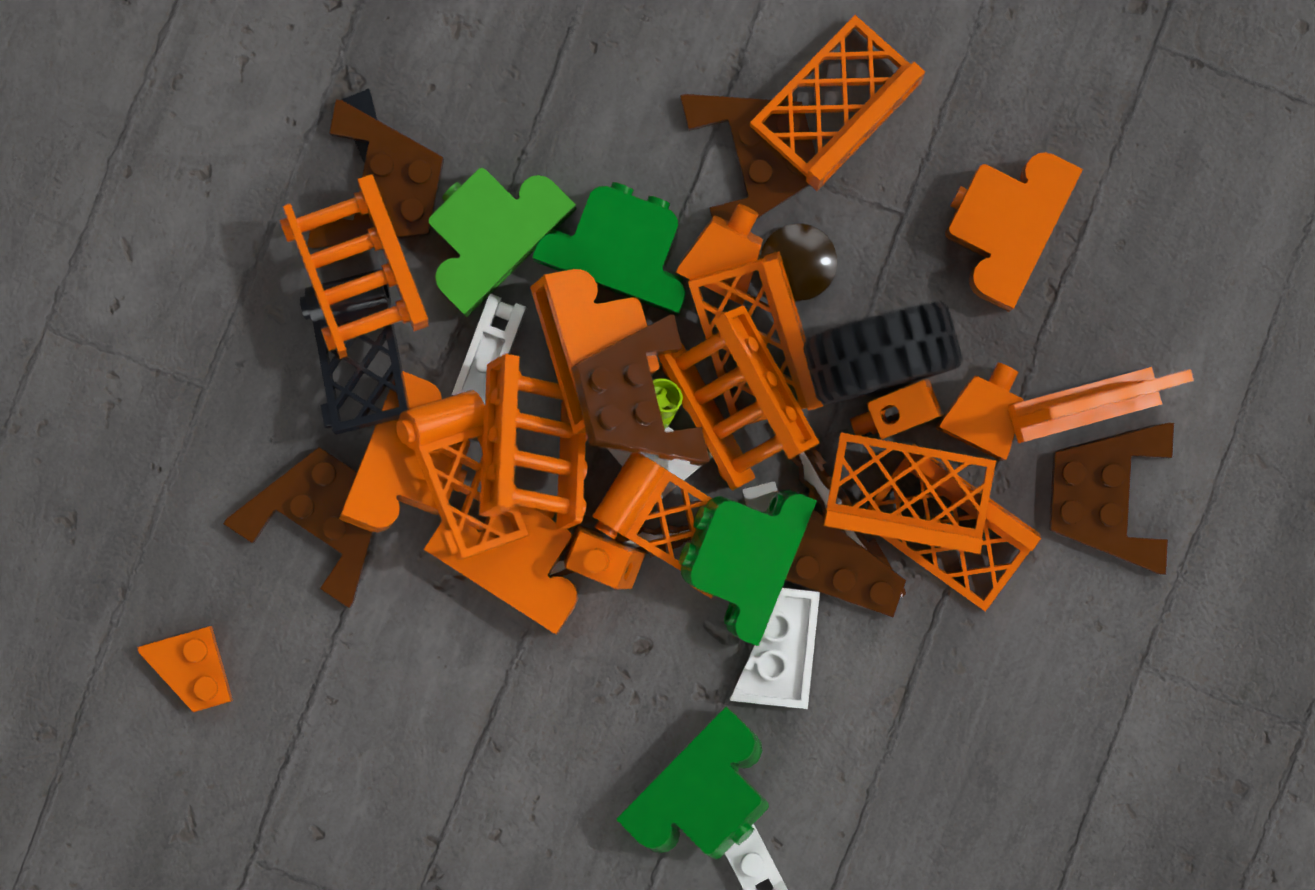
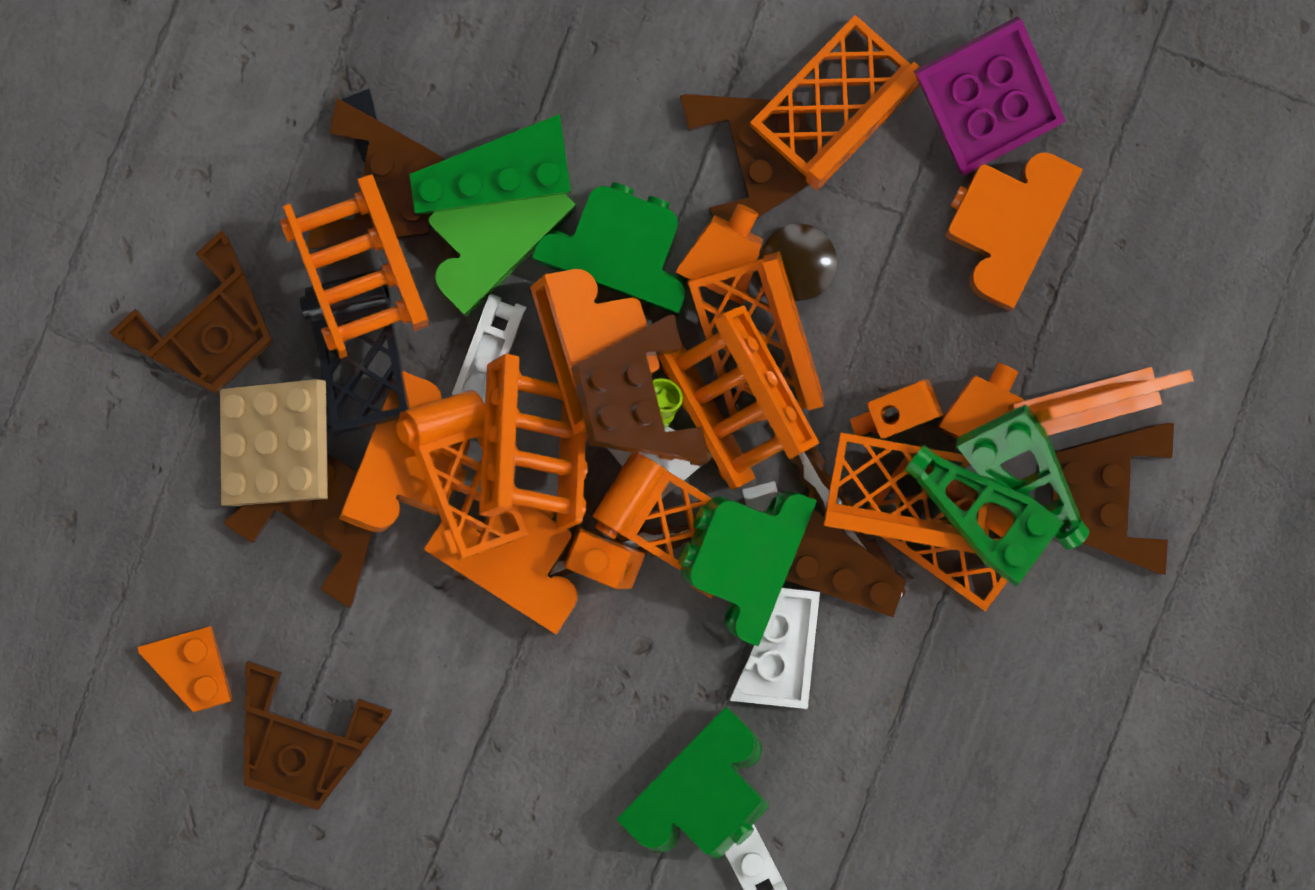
black tyre [803,301,963,404] -> none
none -> reddish brown wing [109,230,274,394]
none -> tan plate [220,379,327,506]
none -> reddish brown wing [244,661,392,810]
none -> green wing [410,114,571,215]
none -> green plate [904,445,1064,587]
none -> magenta plate [914,17,1066,176]
none -> green plate [957,404,1089,549]

